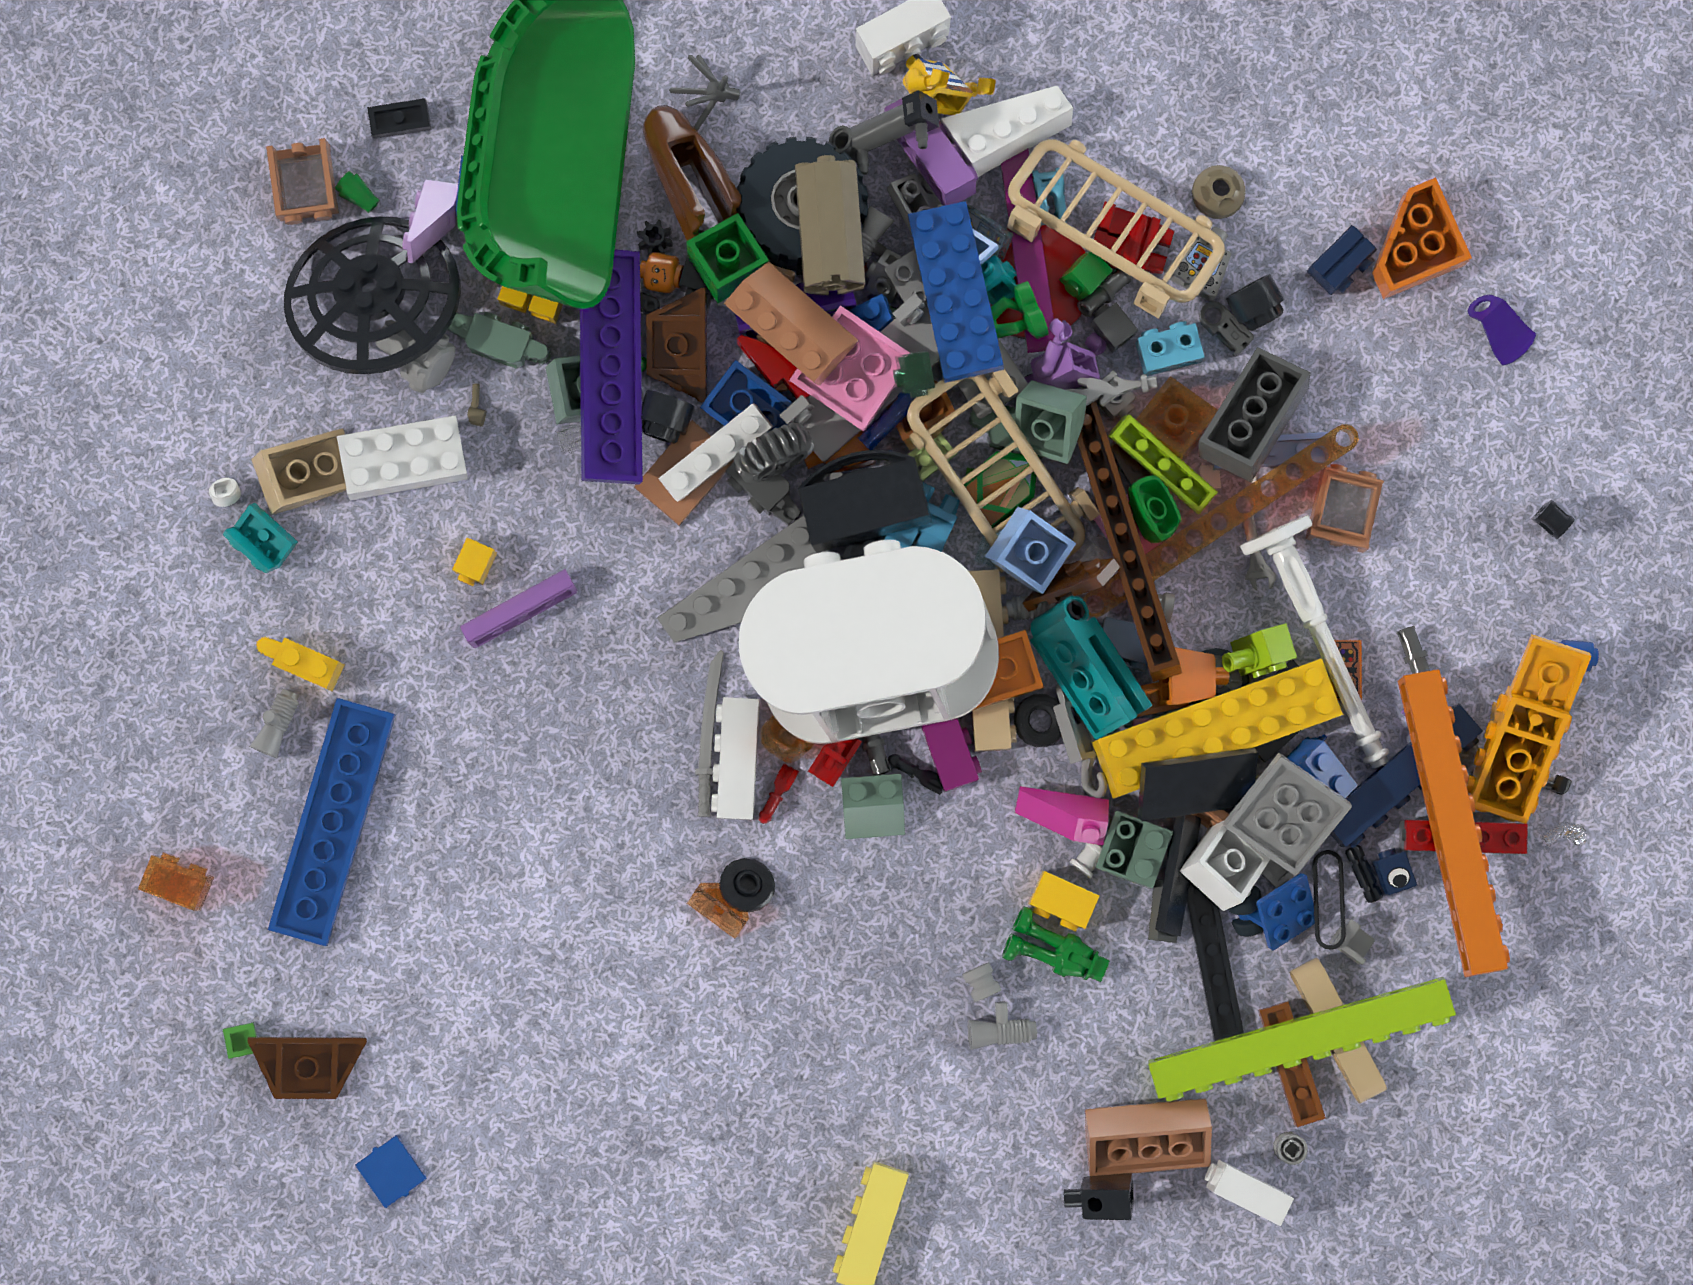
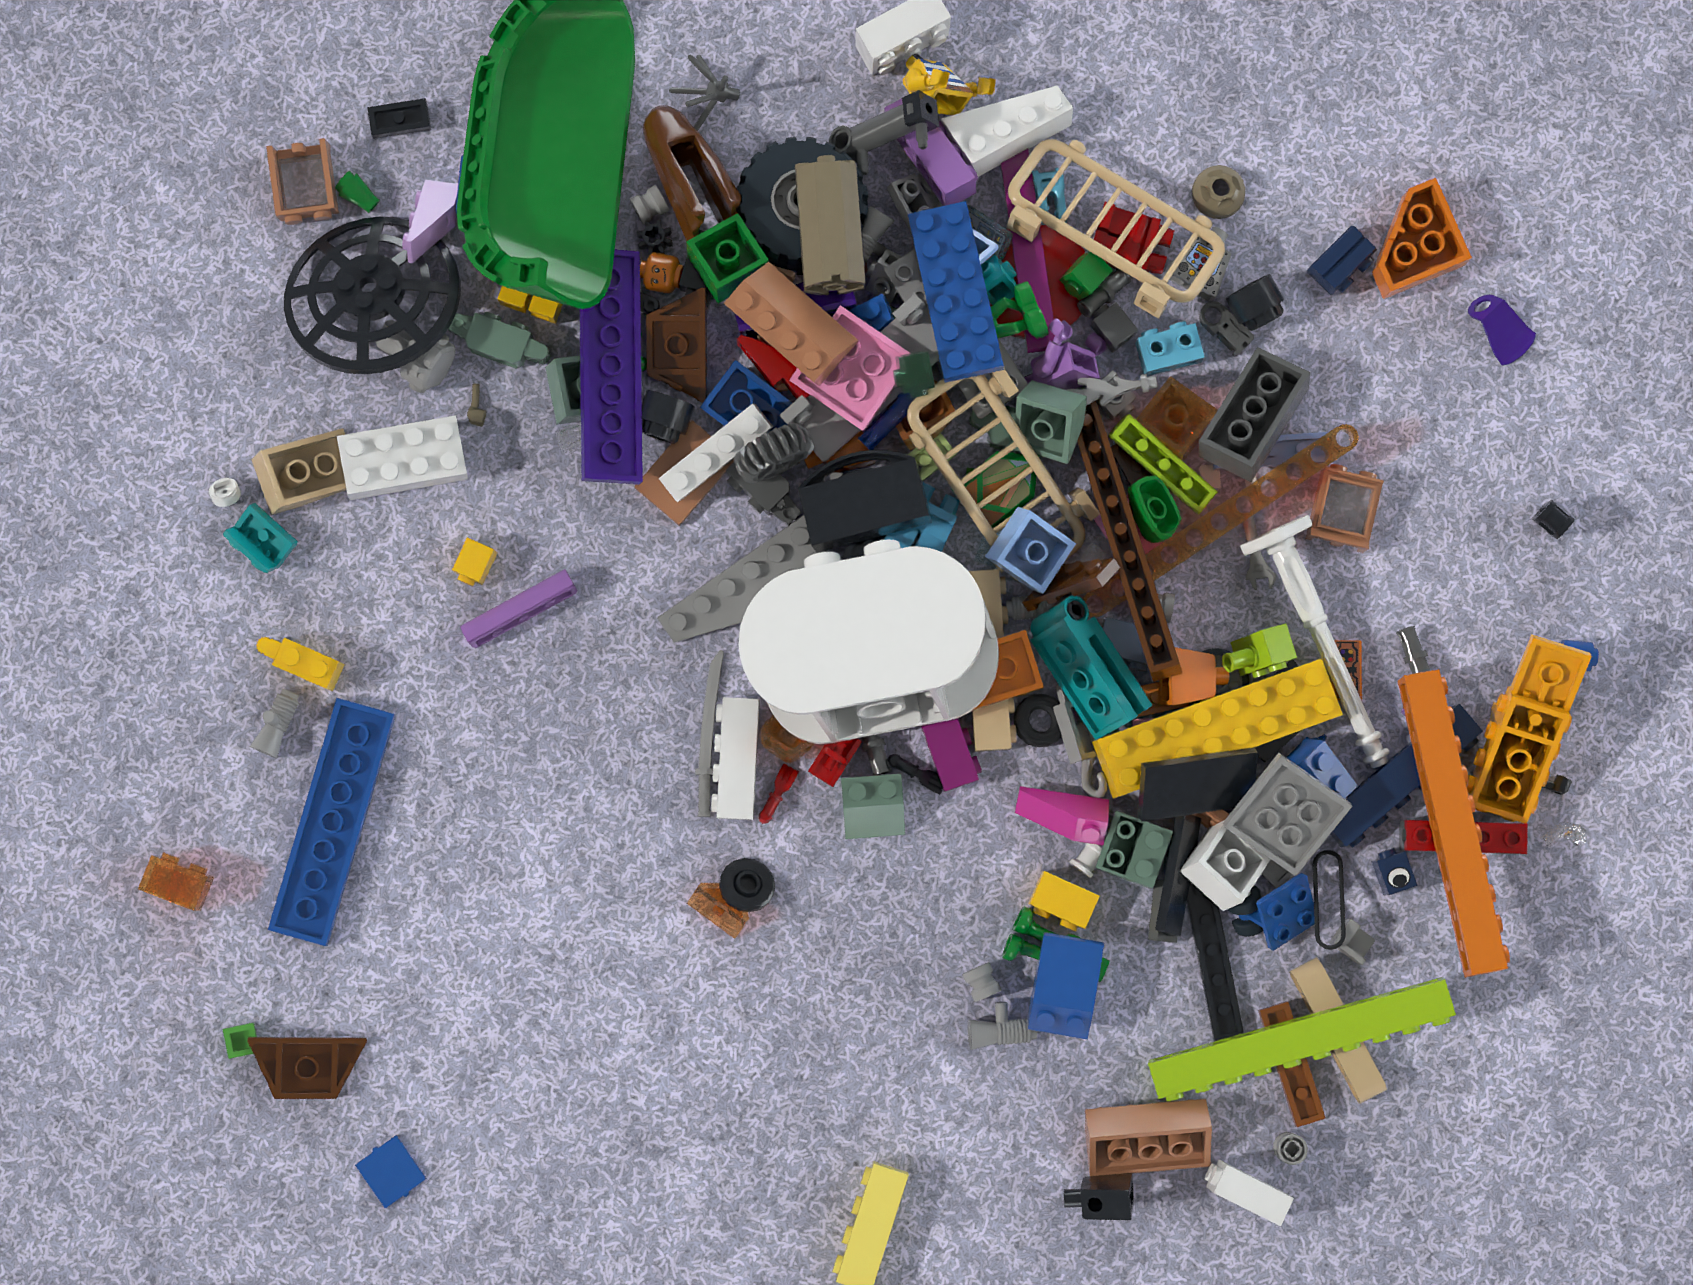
black axle [1345,845,1383,903] -> none
none -> light grey wheel [629,185,669,225]
none -> blue slope [1028,932,1104,1040]

